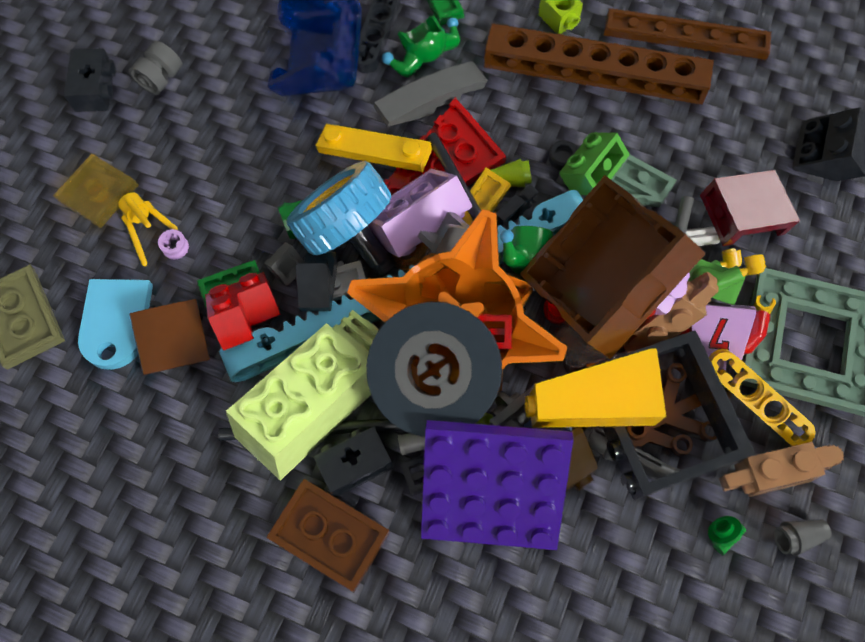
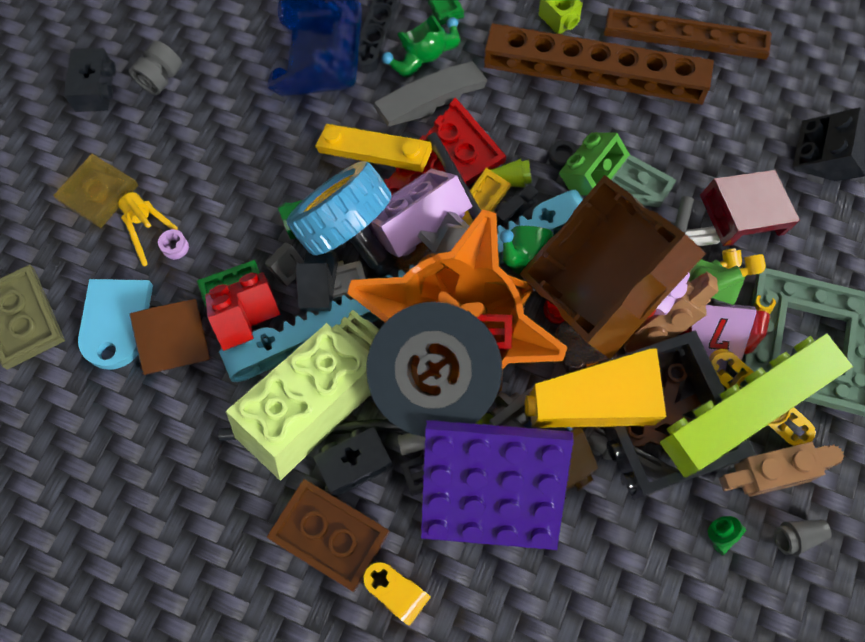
none -> yellow piece [364,562,431,627]
none -> lime brick [660,334,853,478]

